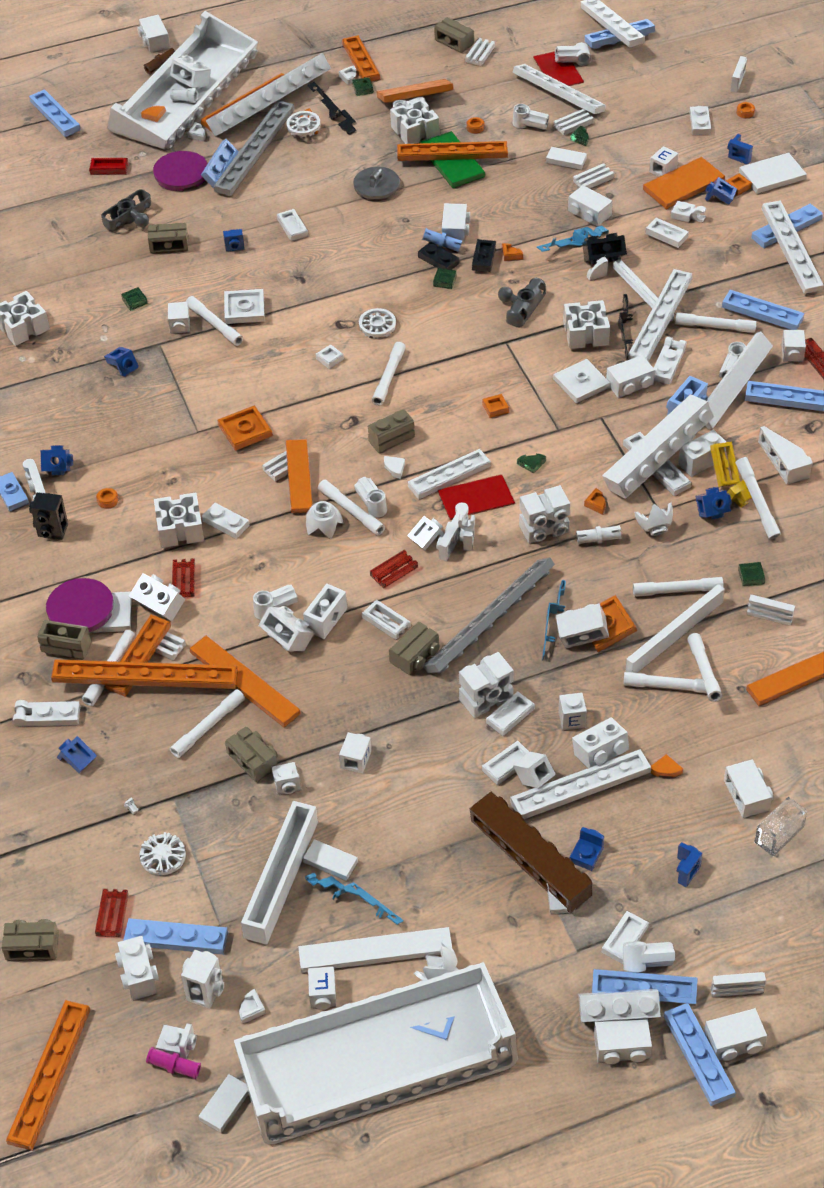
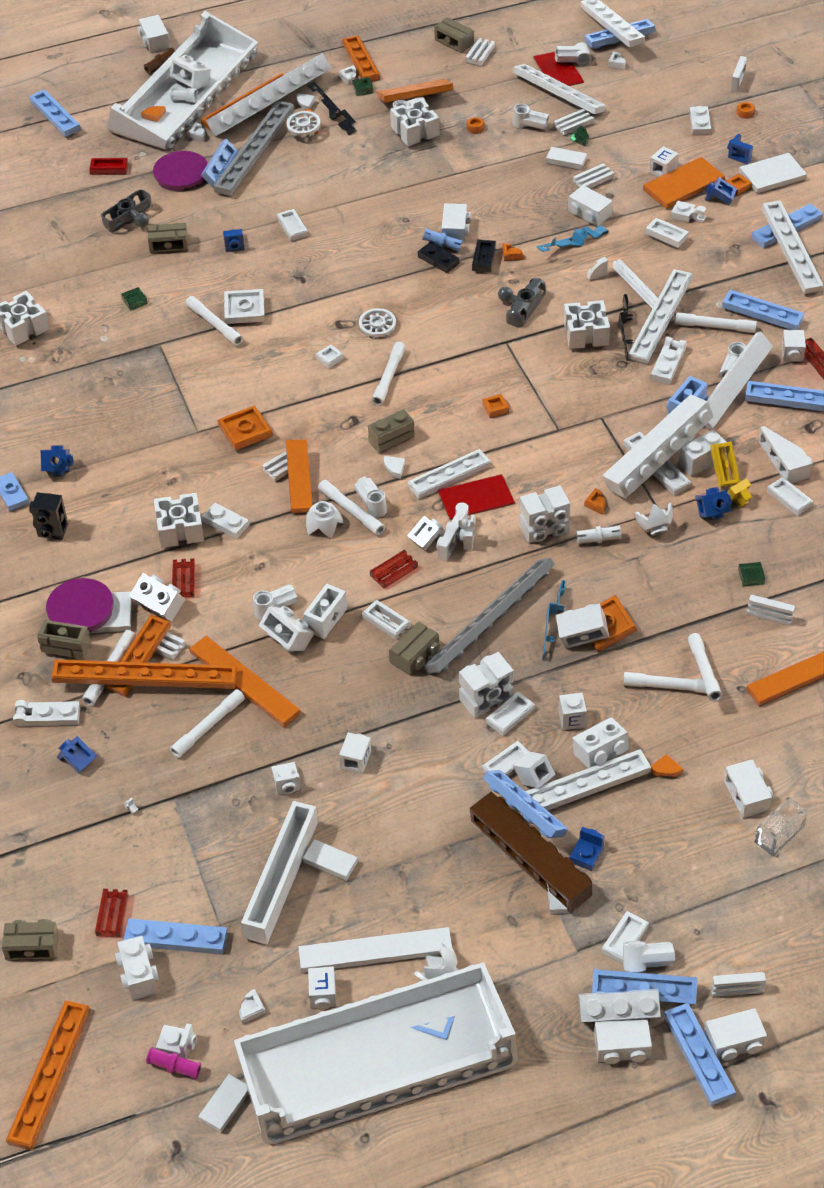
white plate [23,459,45,500] -> none
orange tile [96,488,119,509] -> none
blue bracket [104,347,139,376] -> none
white wheel [140,832,186,876] -> none
white brick [168,302,190,334] -> none
white brick [181,950,224,1009] -> none
dark tan brick [225,726,278,782] -> none
dark azure piece [305,873,404,924] -> none
flat silver shield [353,167,400,199] -> none
orange tile [397,141,508,161] -> none
green tile [419,131,485,188] -> none
clear green tile [433,268,457,289] -> none
clear green tile [517,453,546,473] -> none
white plate [553,359,610,403] -> none
black brick [582,233,627,265] -> none
white brick [606,355,655,398] -> none
white tile [626,584,724,673] -> none
white piece [633,577,723,597] -> none
blue bracket [676,842,702,887] -> none
white piece [735,457,781,539] -> none
none -> white tile [297,93,315,110]
none -> light blue plate [483,770,568,838]
none -> white tile [608,51,626,70]
none -> white tile [767,477,813,516]

